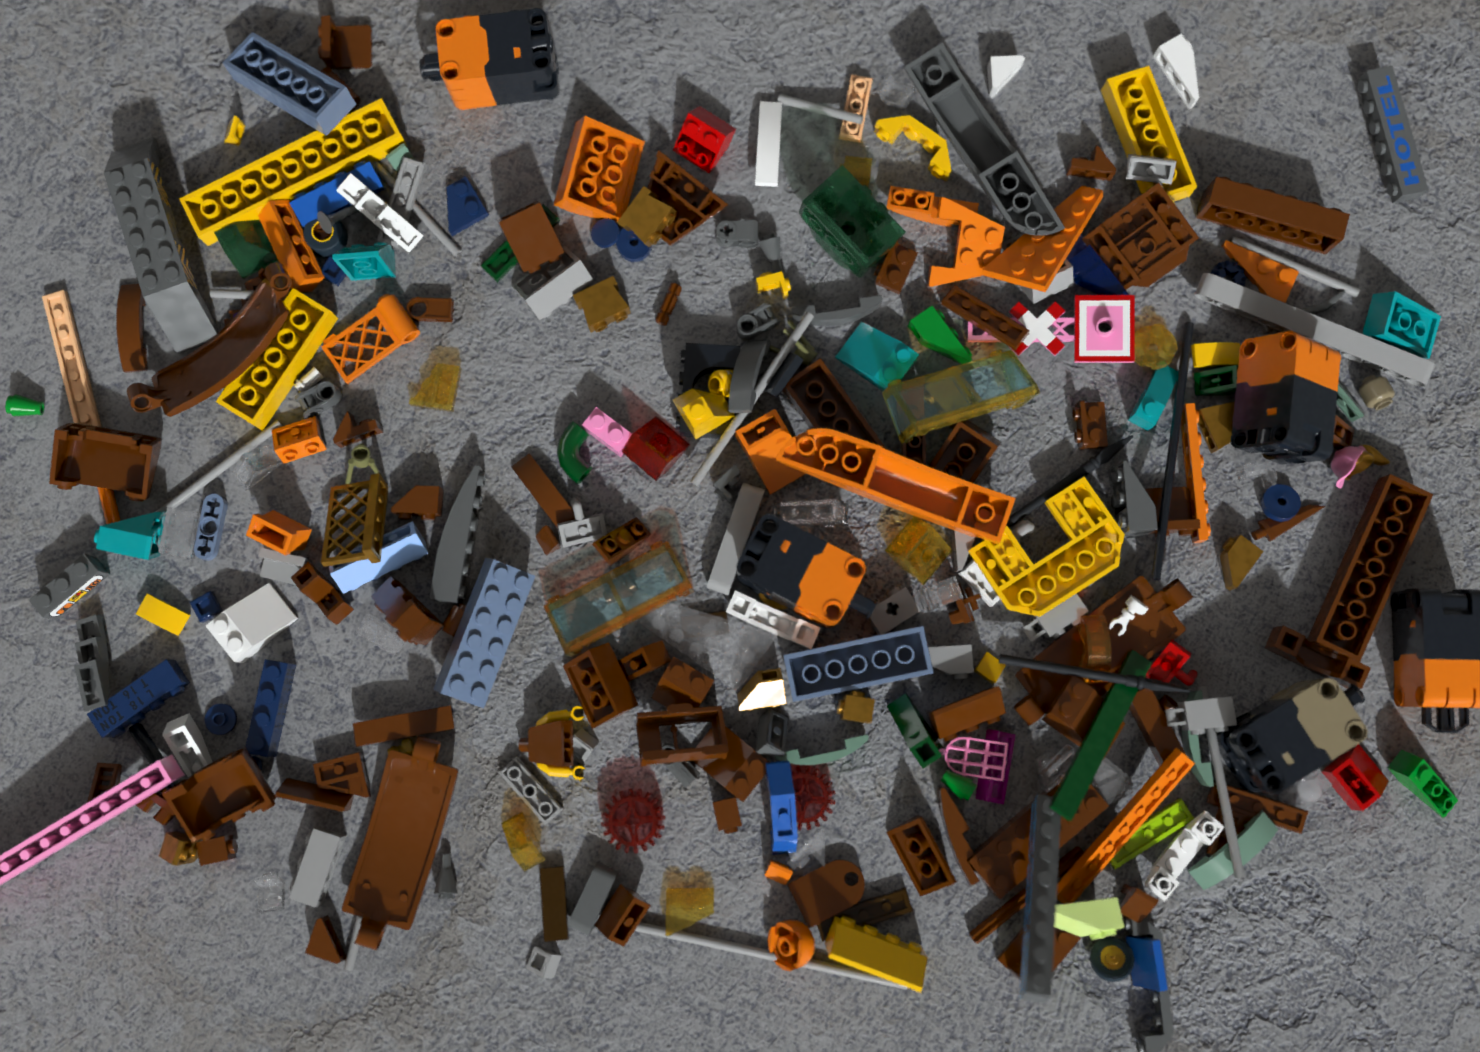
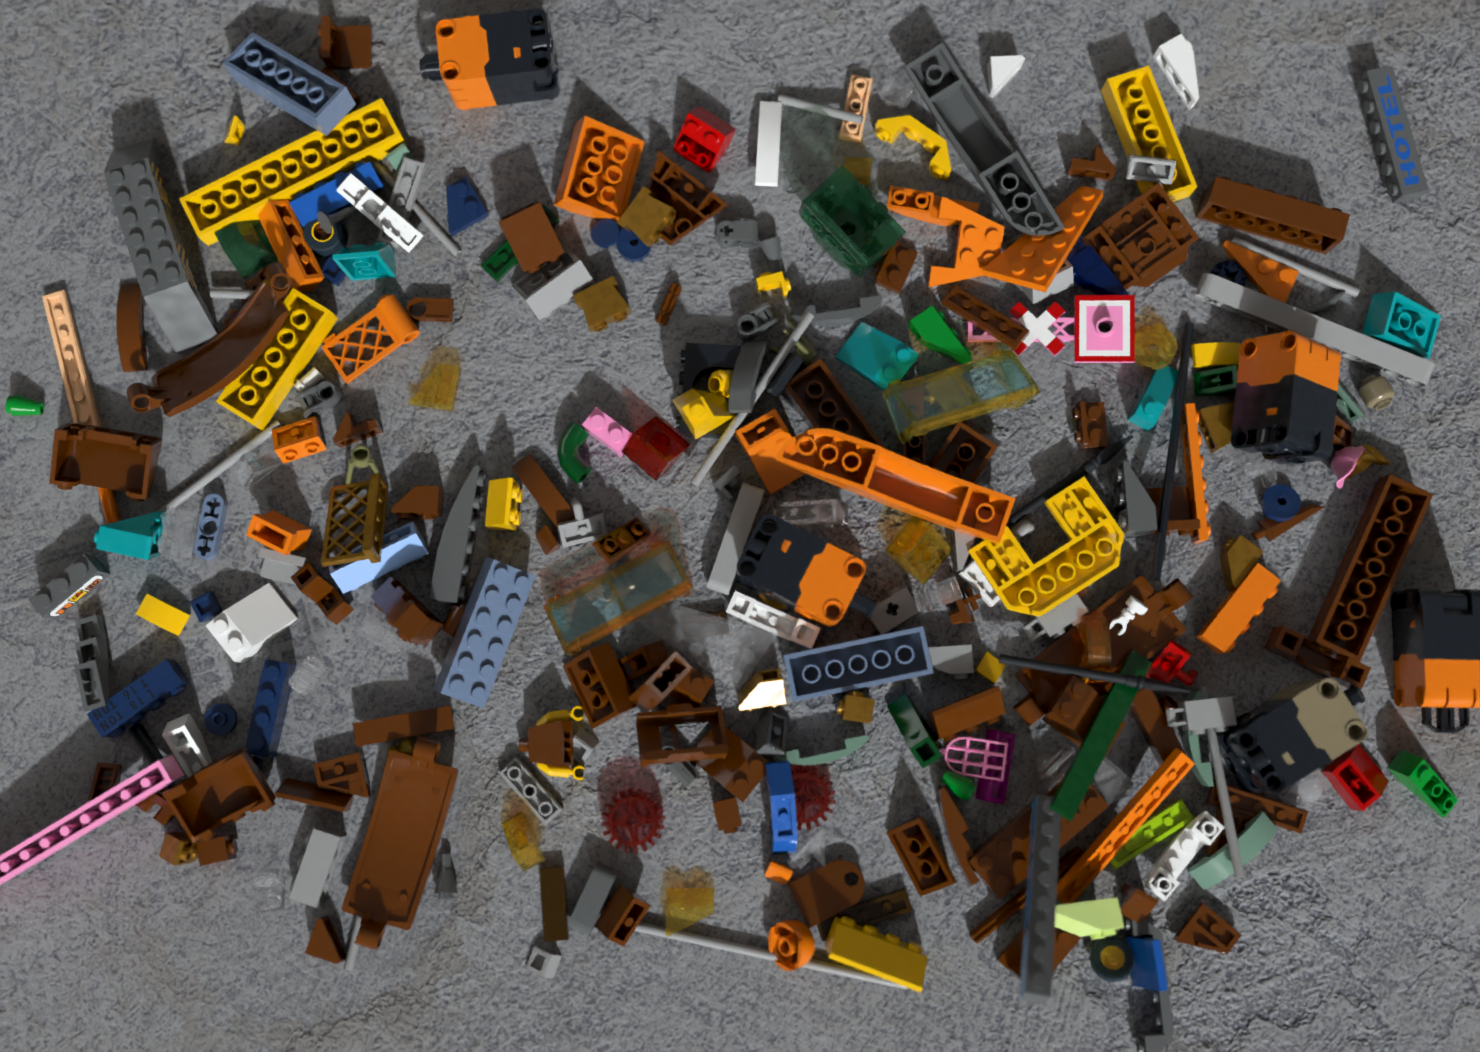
none -> clear gear [289,654,328,695]
none -> yellow slope [485,478,523,531]
none -> reddish brown slope [628,651,693,712]
none -> reddish brown wing [1173,902,1241,954]
none -> orange brick [1195,563,1281,654]

